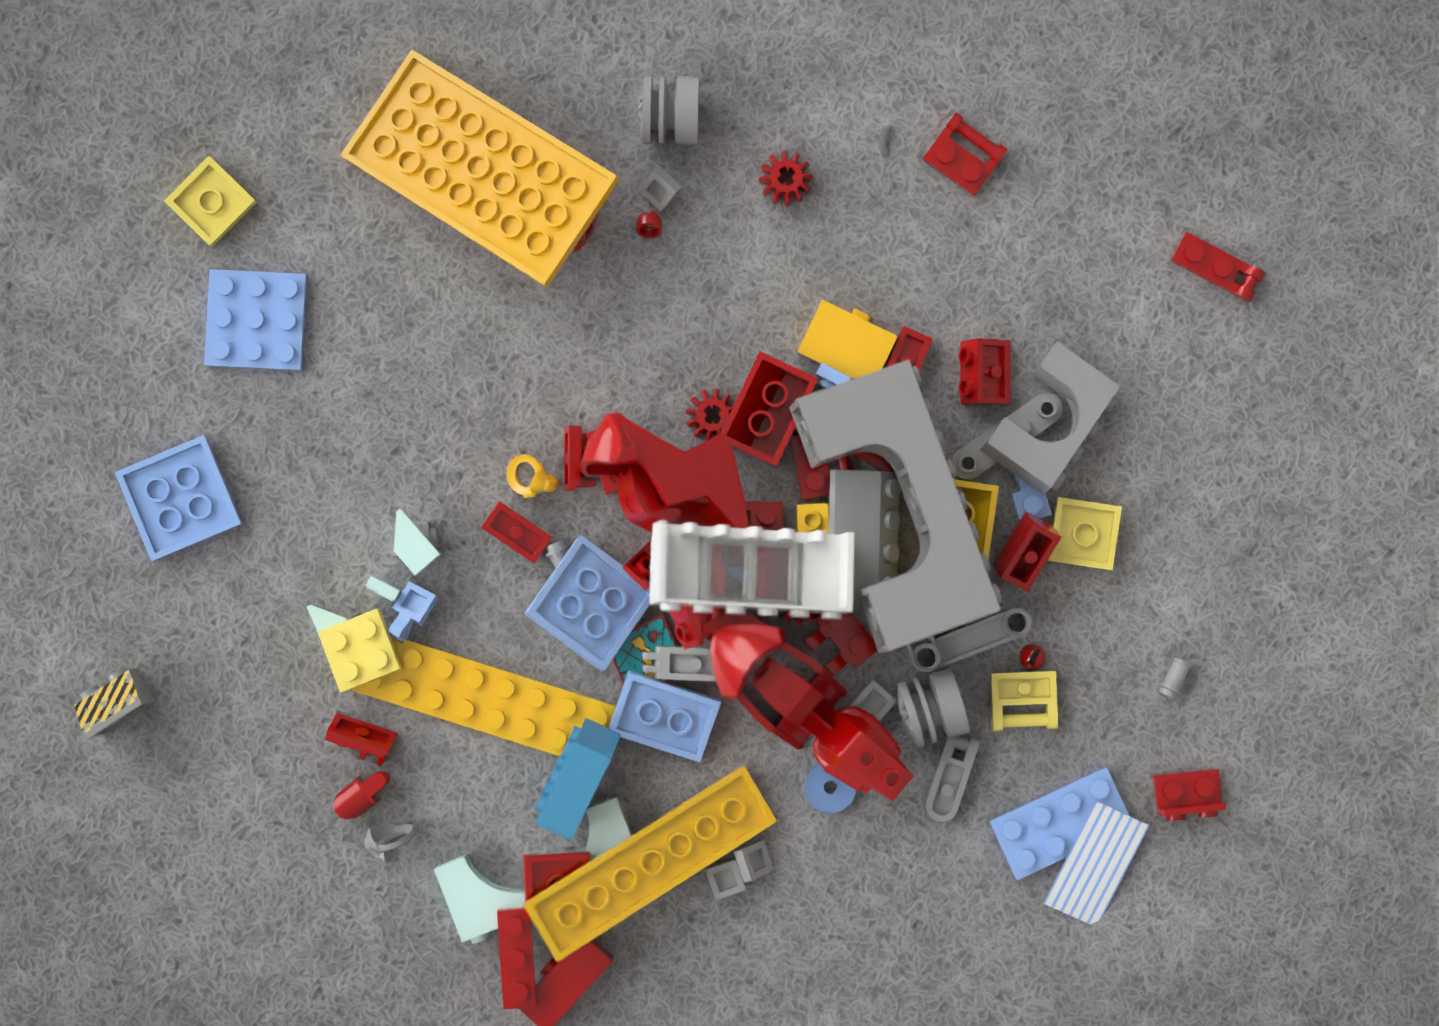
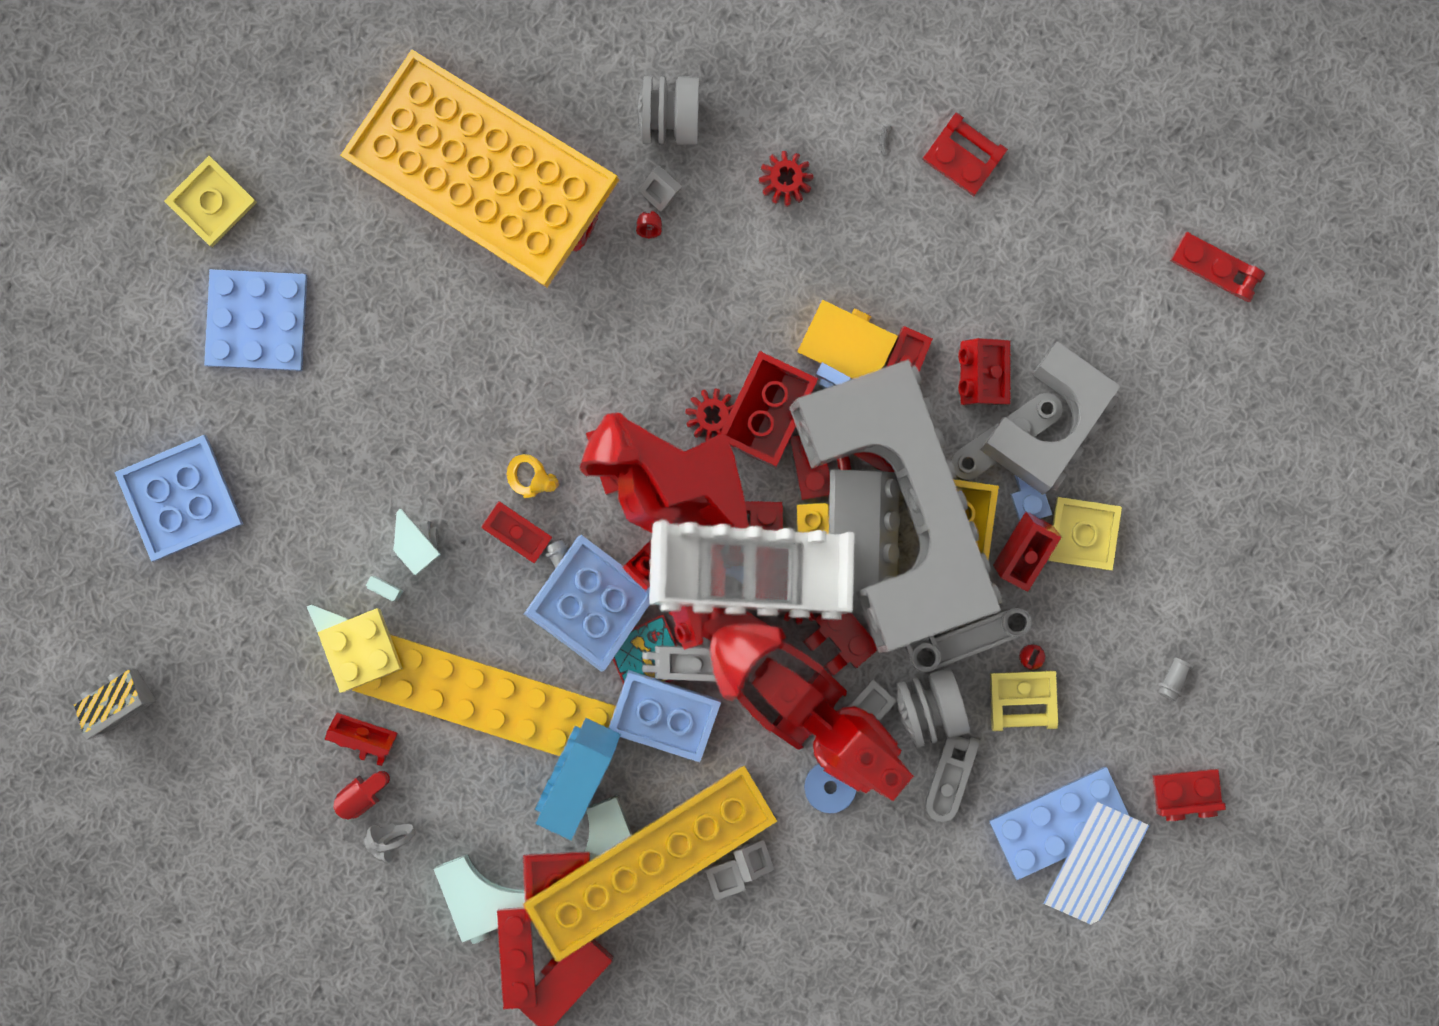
light blue plate [388,581,438,643] -> none
red plate [564,425,596,491] -> none

